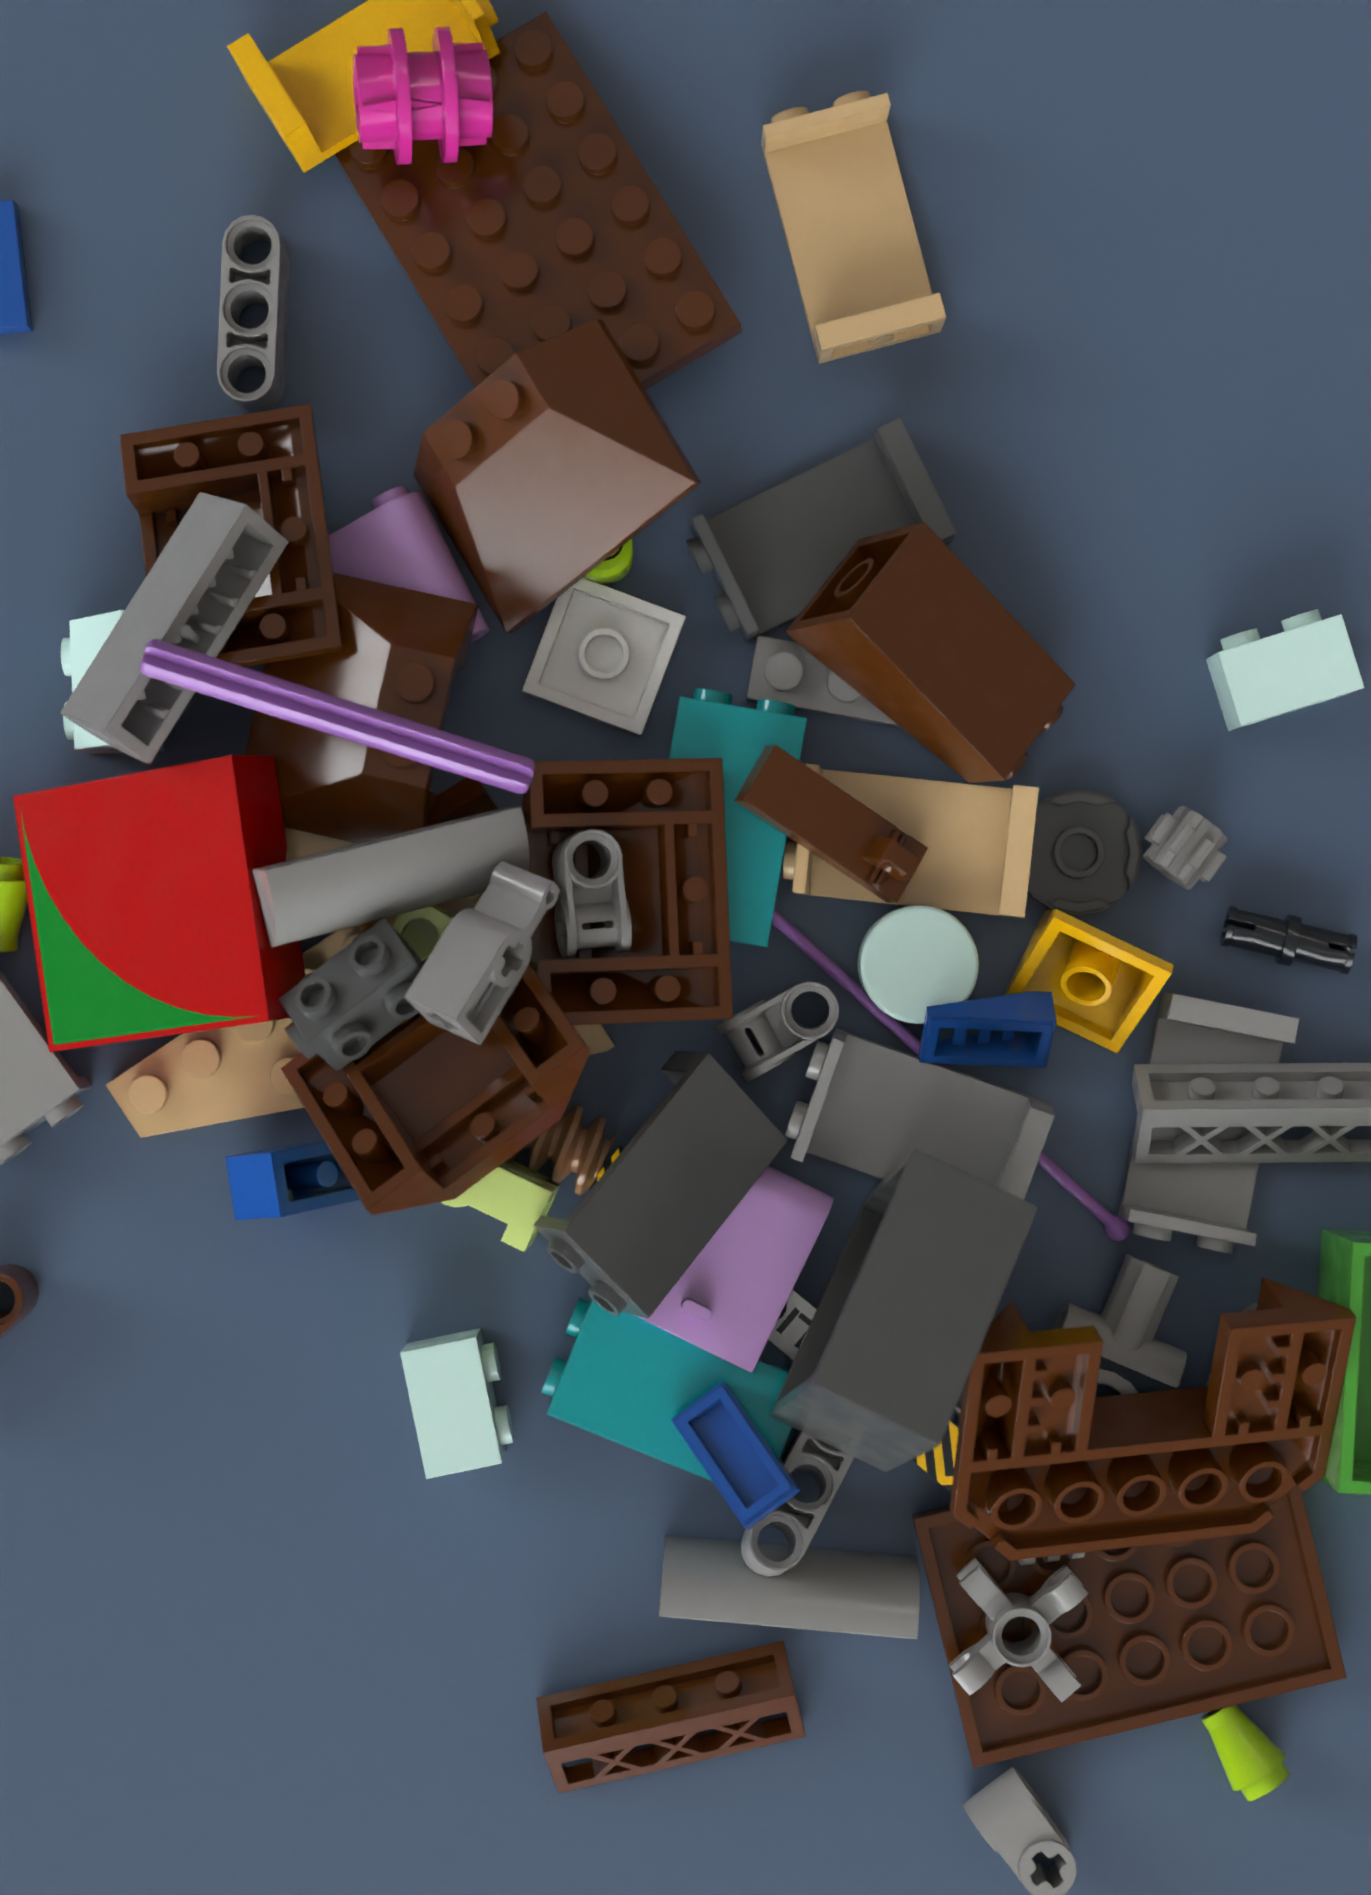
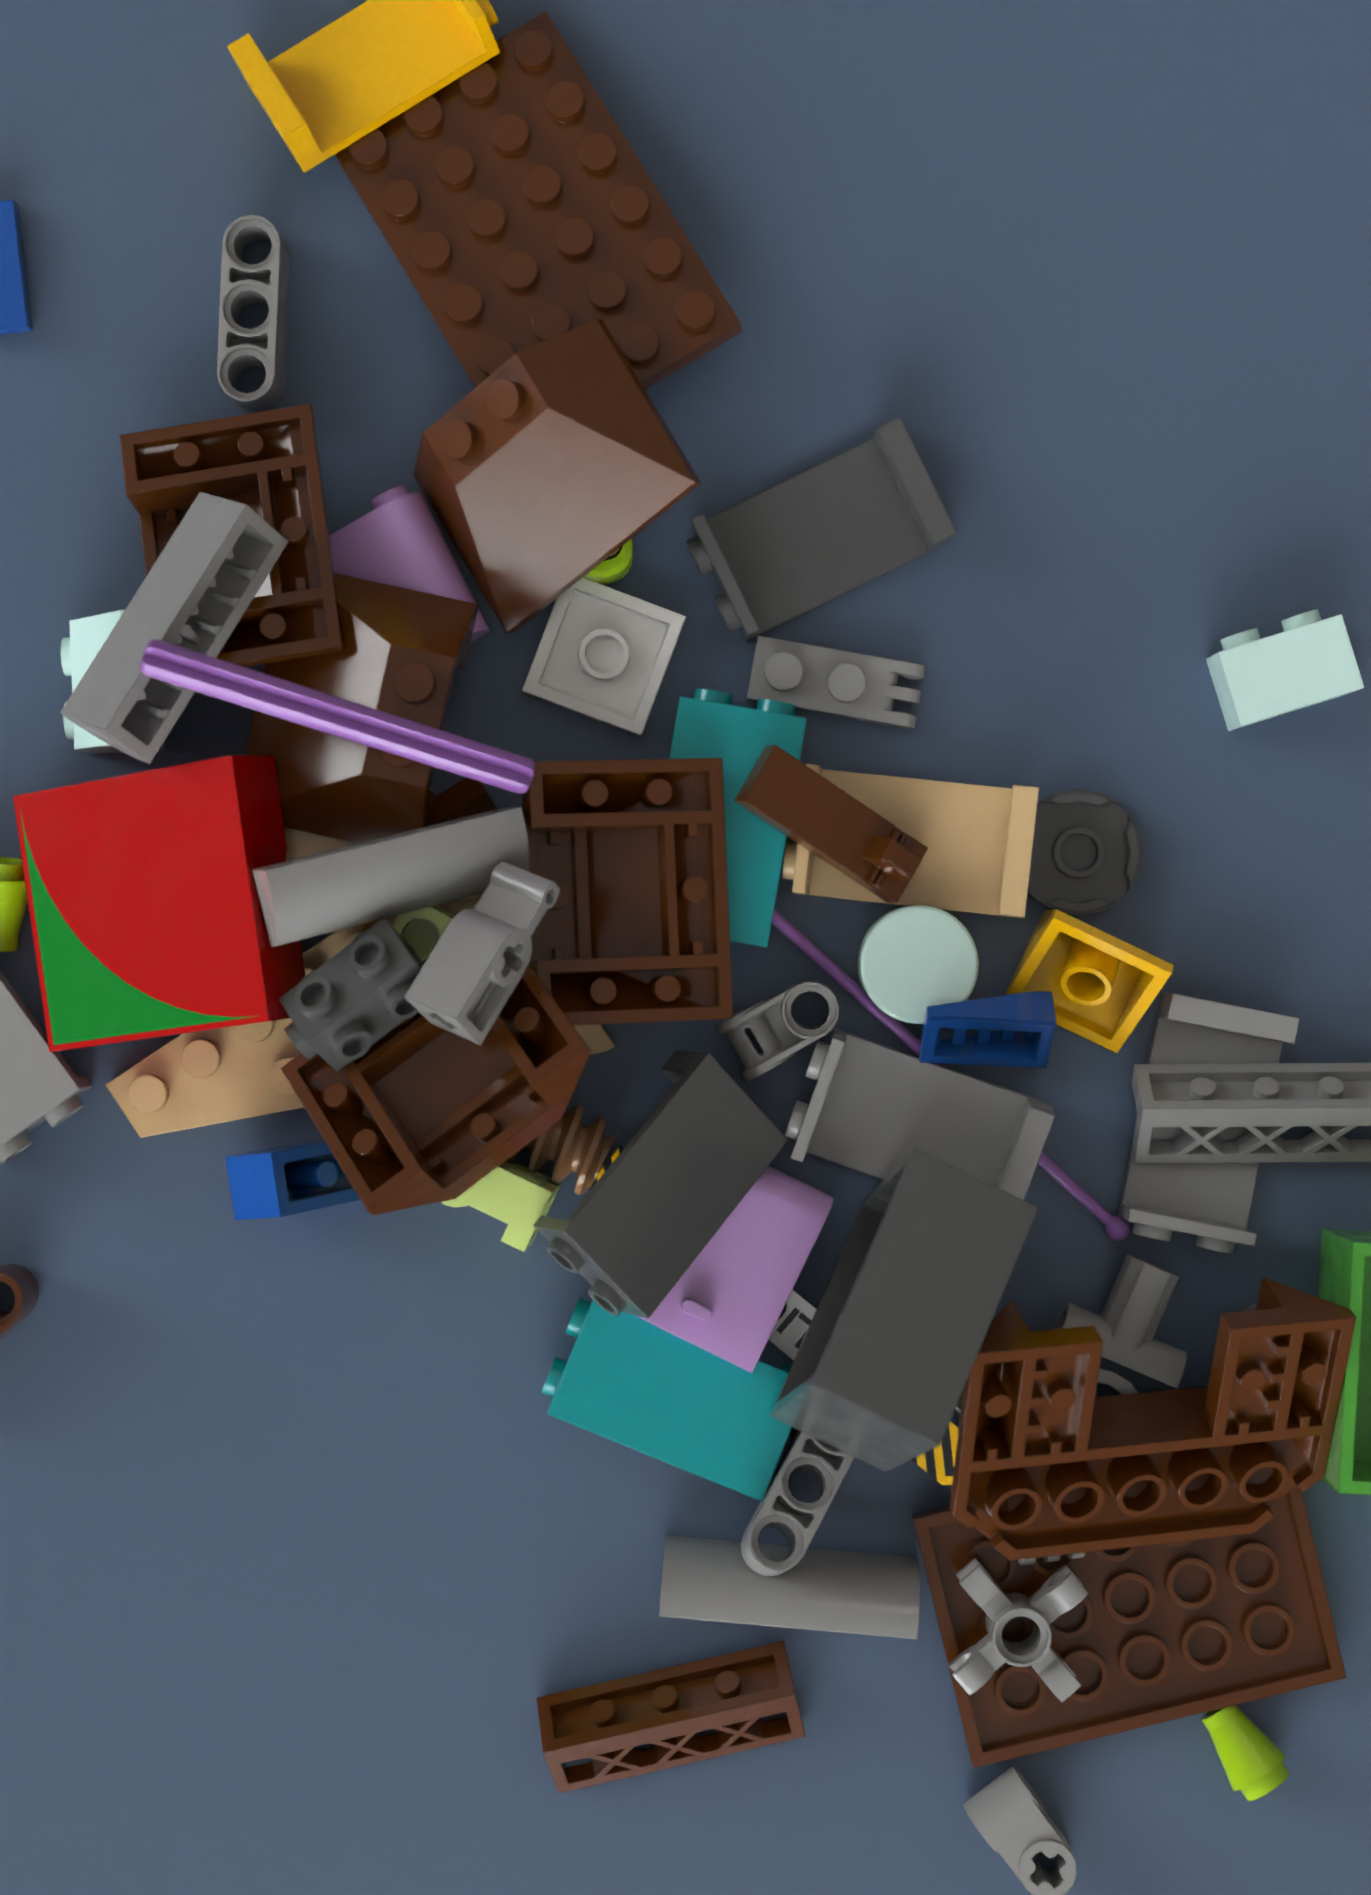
dark pink piece [353,27,493,165] -> none
light aqua brick [400,1328,514,1479] -> none
light grey piece [552,829,632,958] -> none
blue tile [671,1381,801,1529] -> none
tan panel [761,91,947,364] -> none
reddish brown slope [786,522,1076,783] -> none
light grey gear [1143,805,1228,890] -> none
black pin [1220,906,1357,975] -> none

